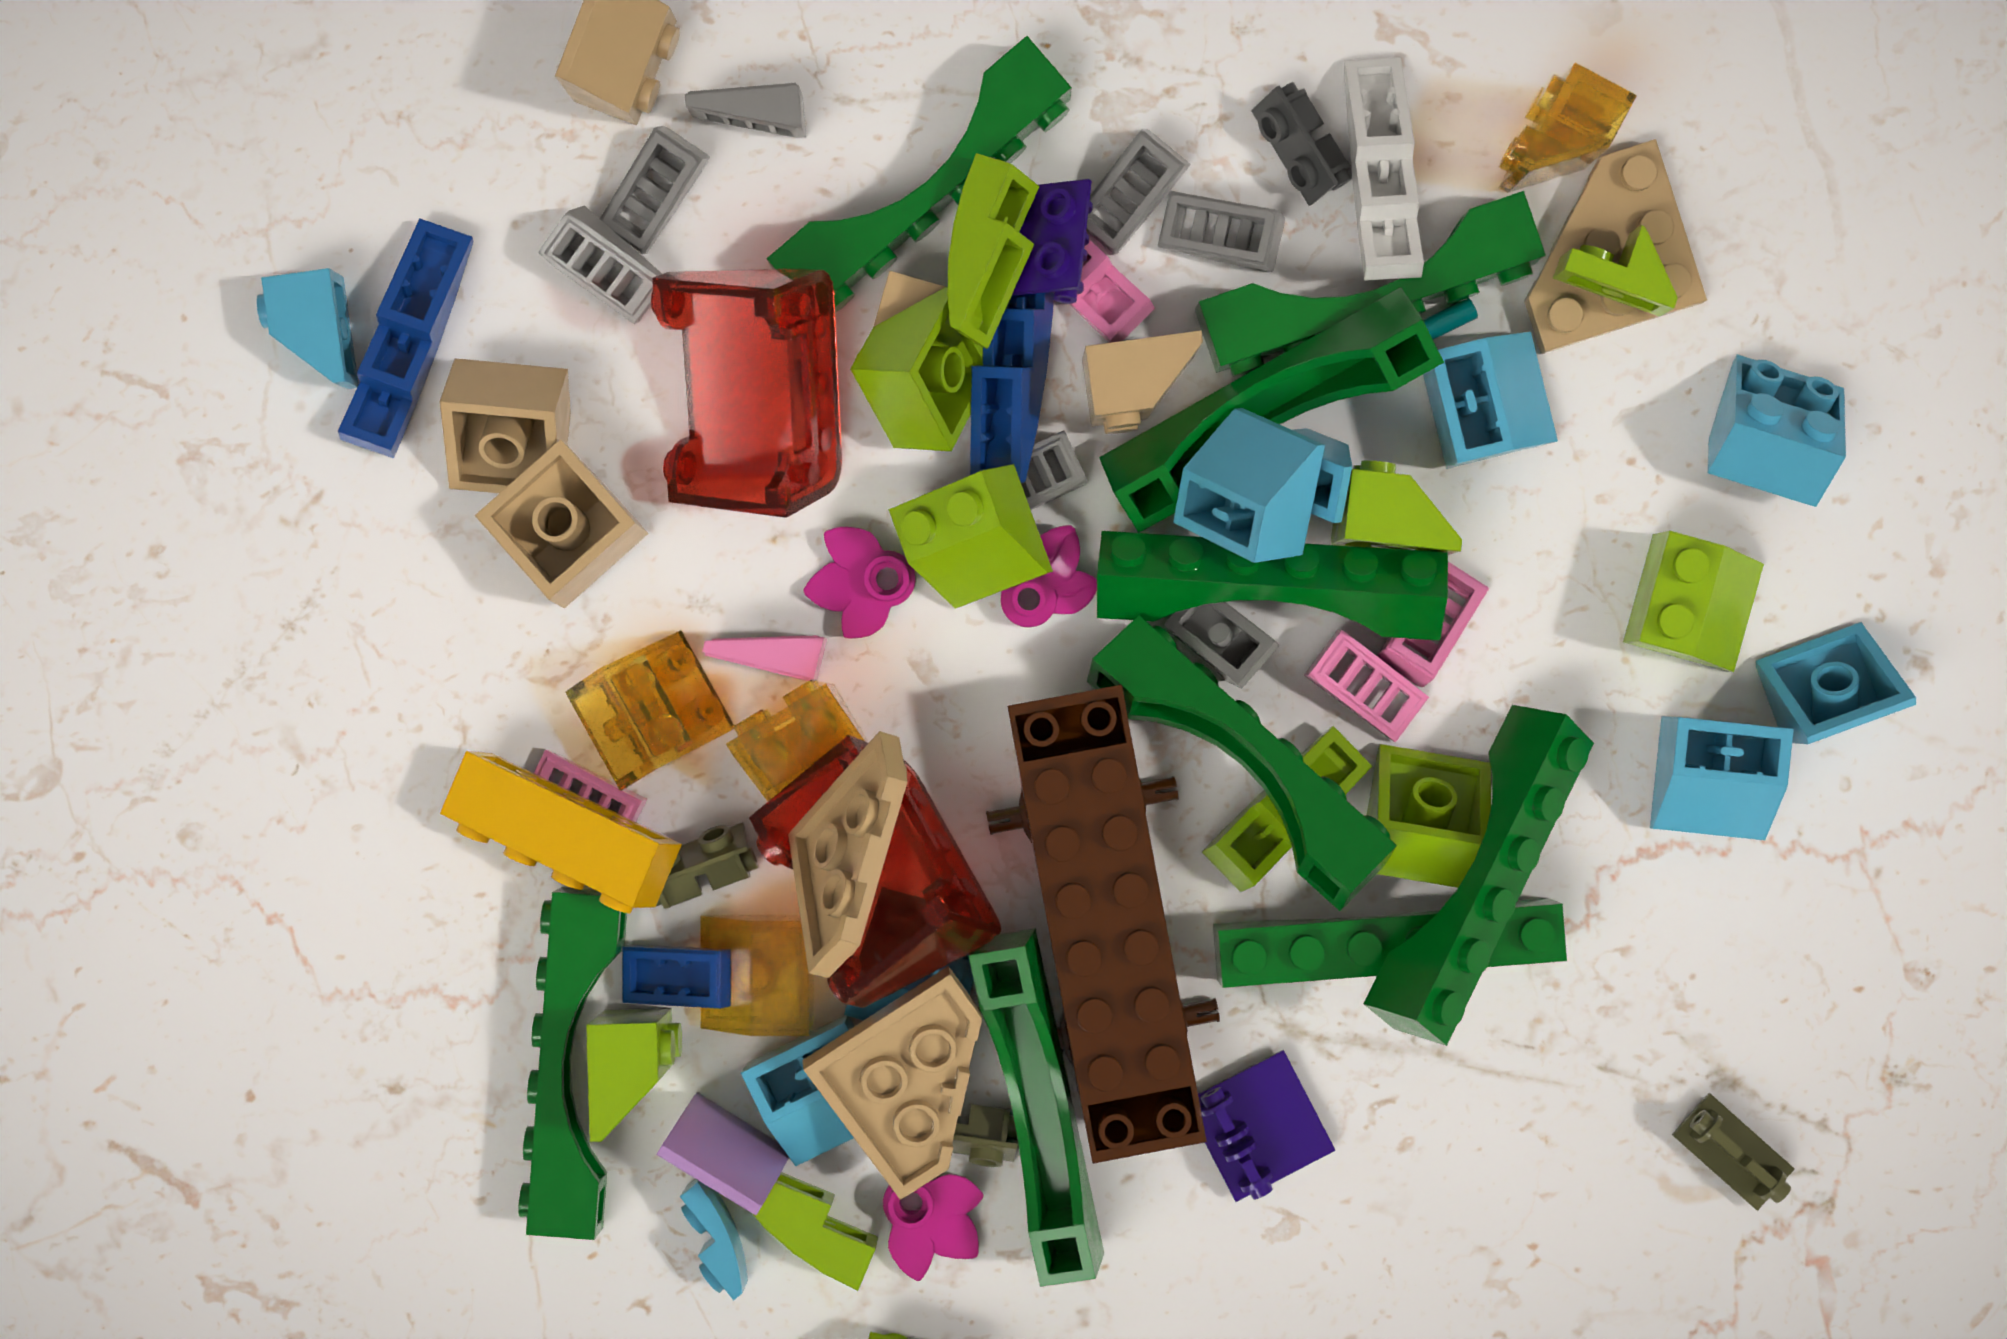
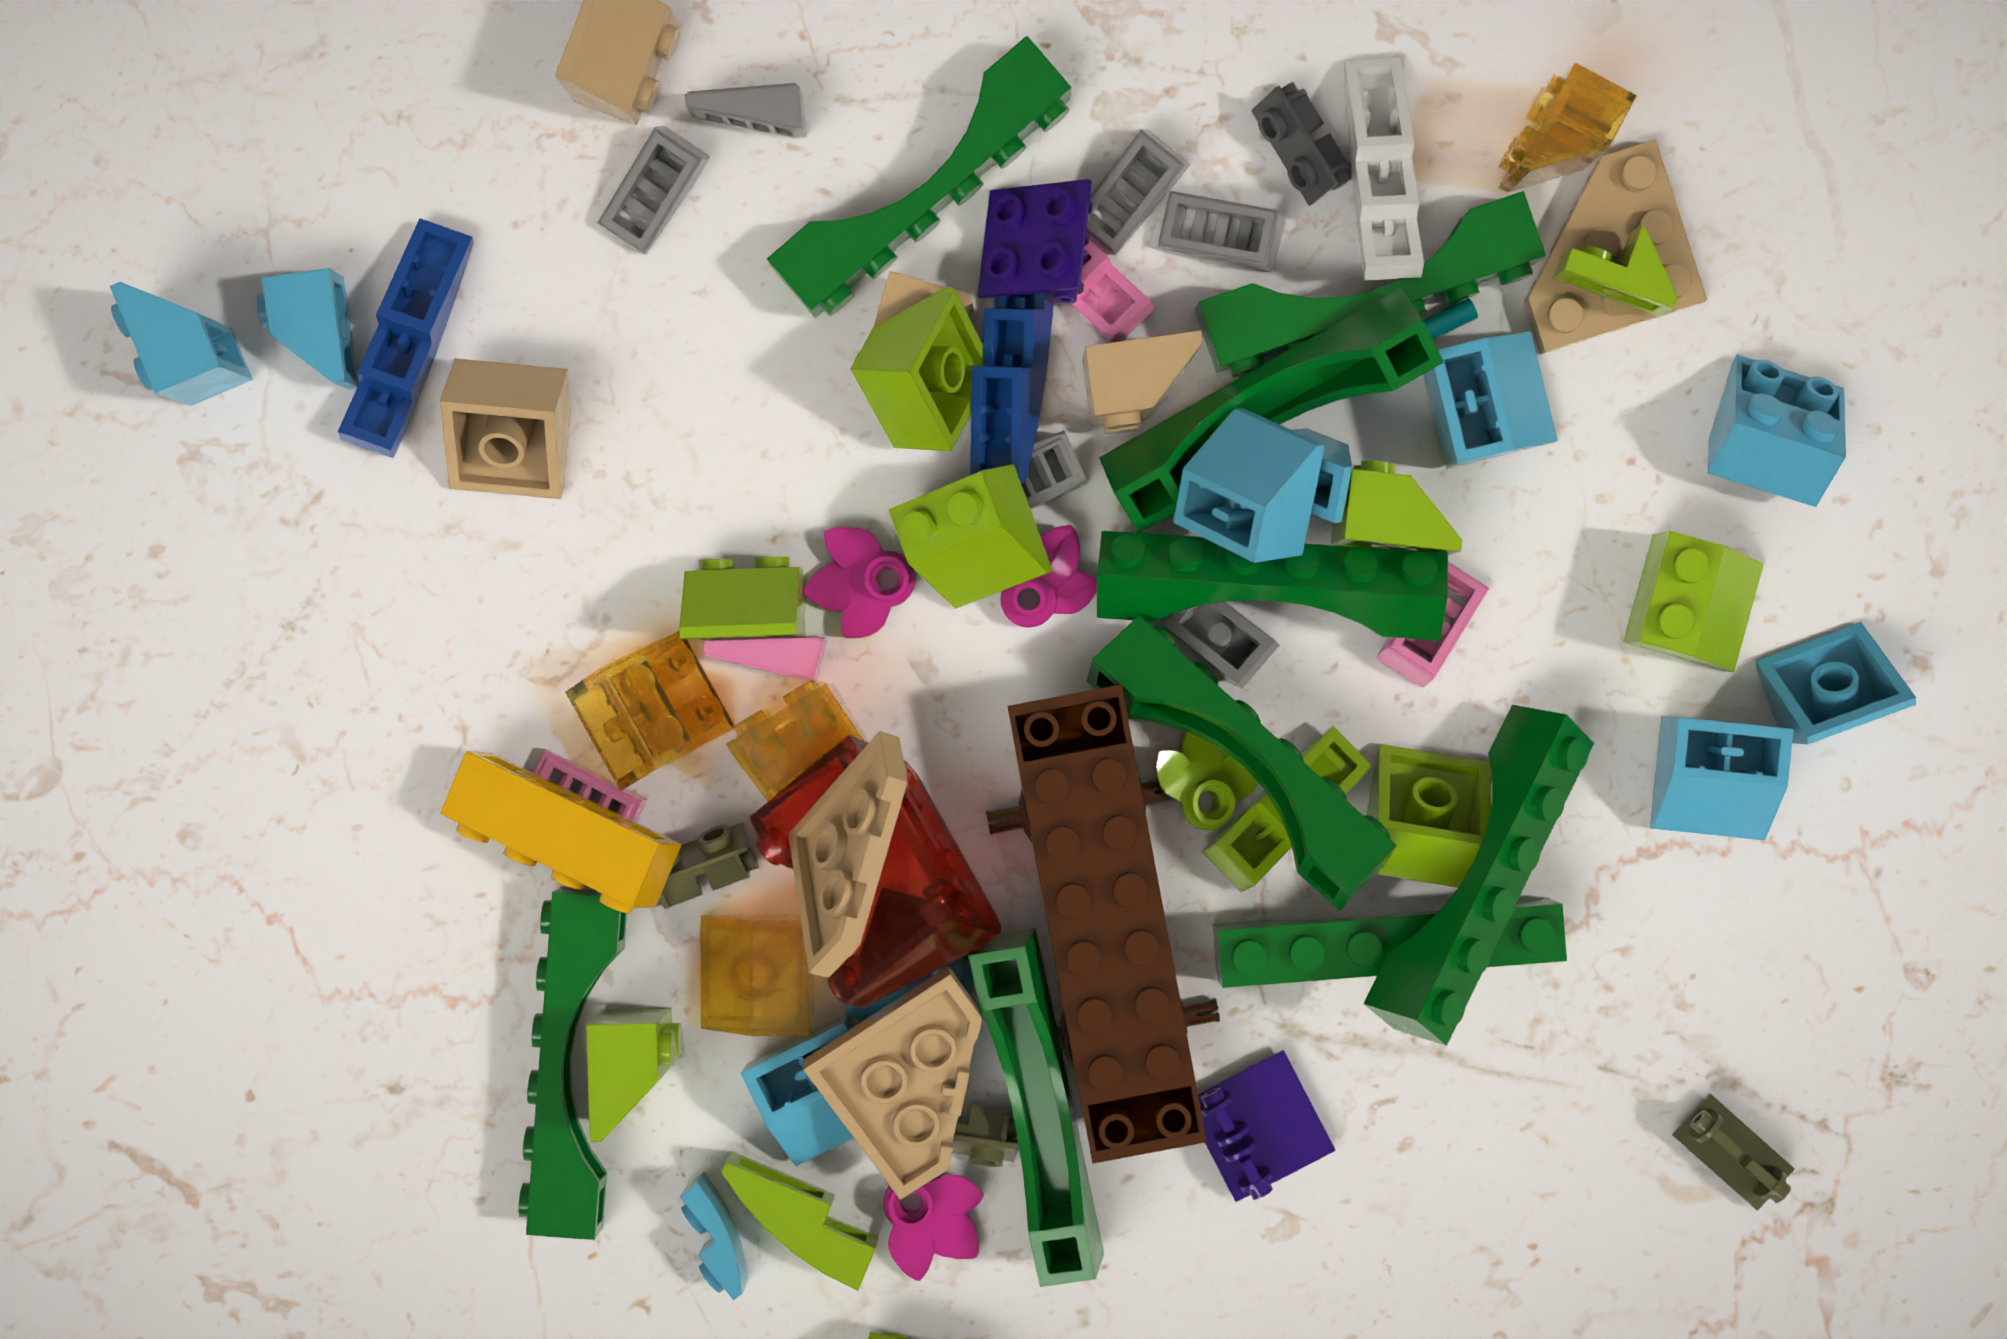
tan slope [475,439,649,609] -> none
light grey slope [538,206,669,324] -> none
blue plate [622,945,731,1009] -> none
clear red windscreen [651,268,842,518] -> none
lavender slope [656,1092,789,1215] -> none
lime slope [947,153,1039,349] -> none
bright pink slope [1304,630,1429,742] -> none
none -> medium azure slope [110,282,253,406]
none -> lime slope [679,557,806,640]
none -> lime plate [1155,731,1258,830]

